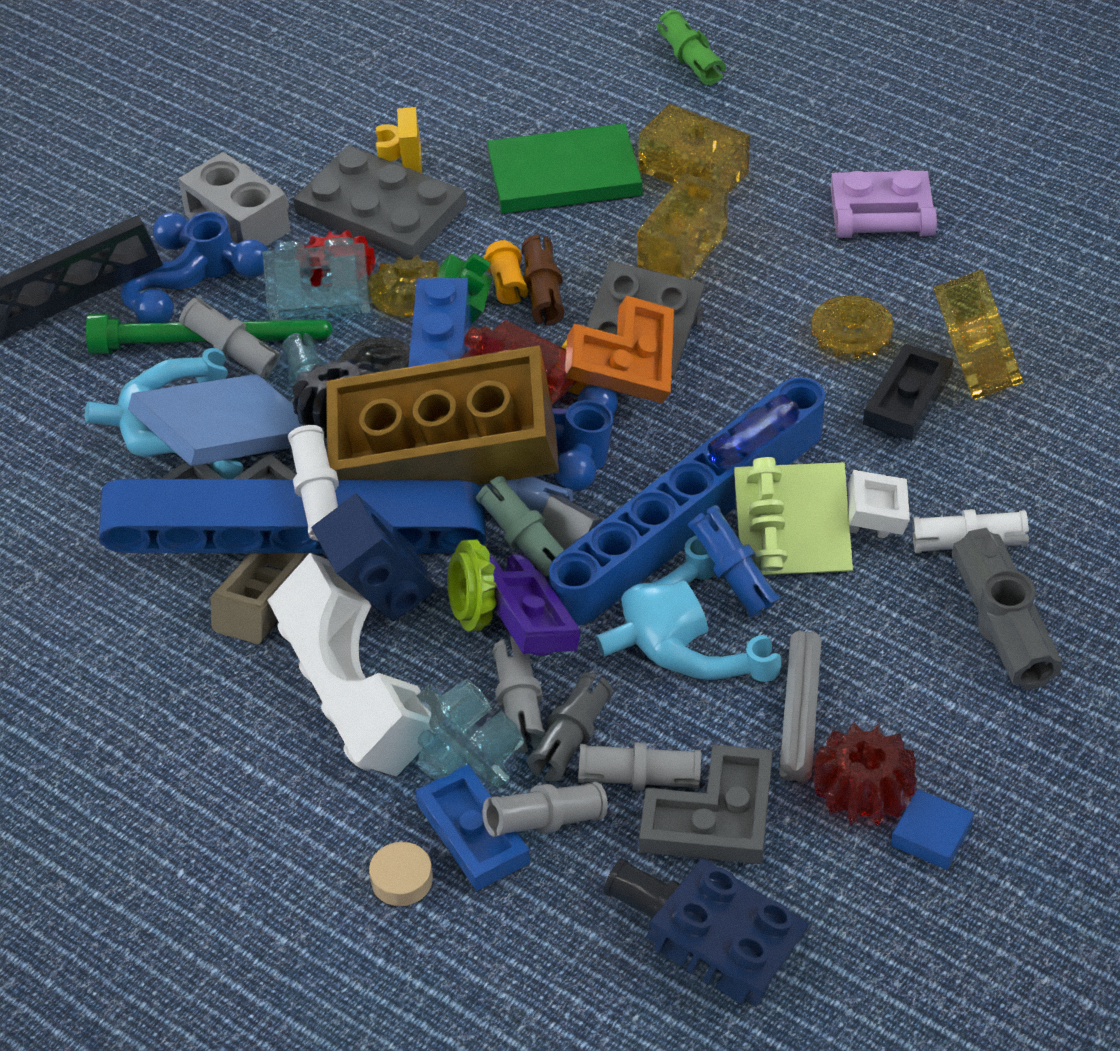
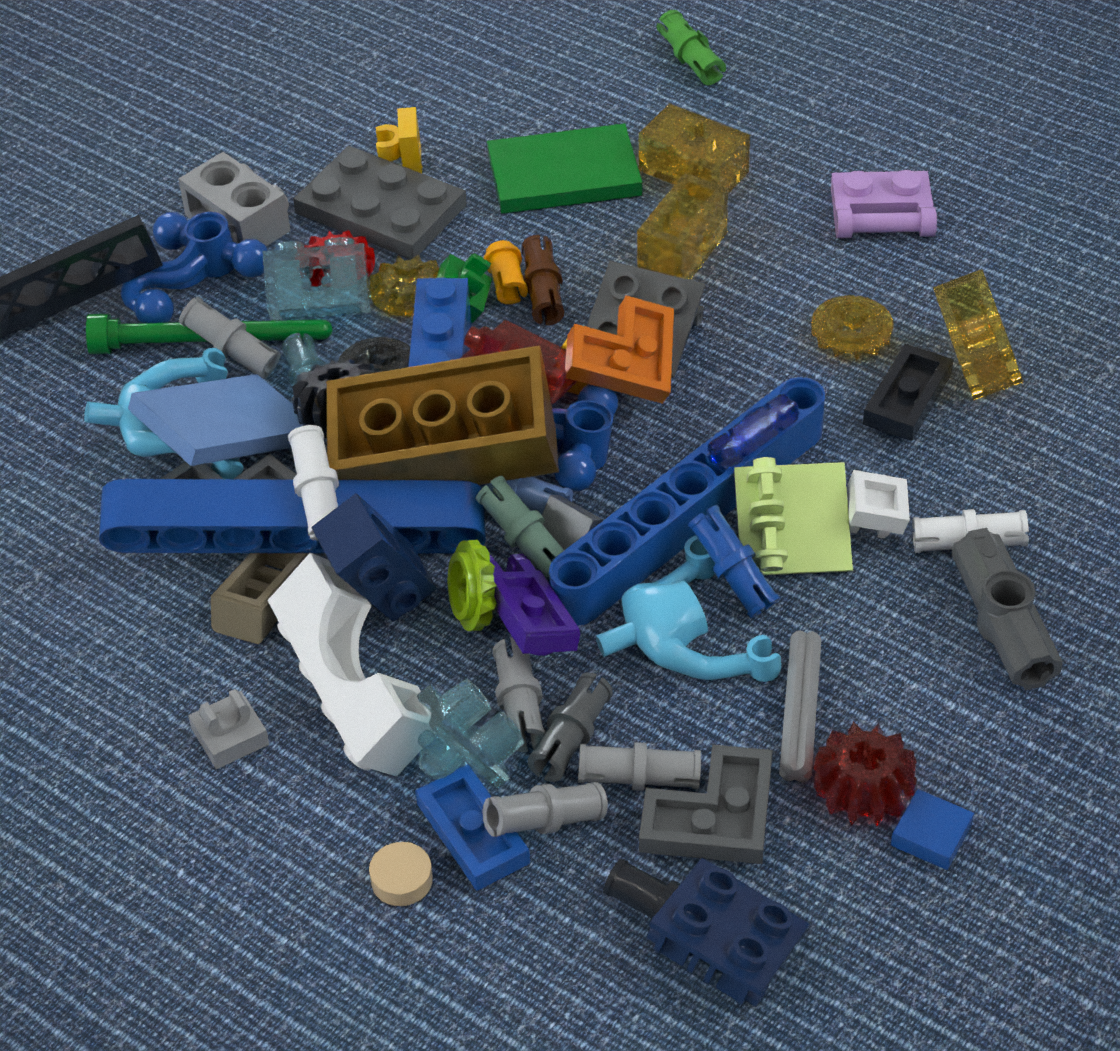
none -> light grey tile [188,689,269,770]

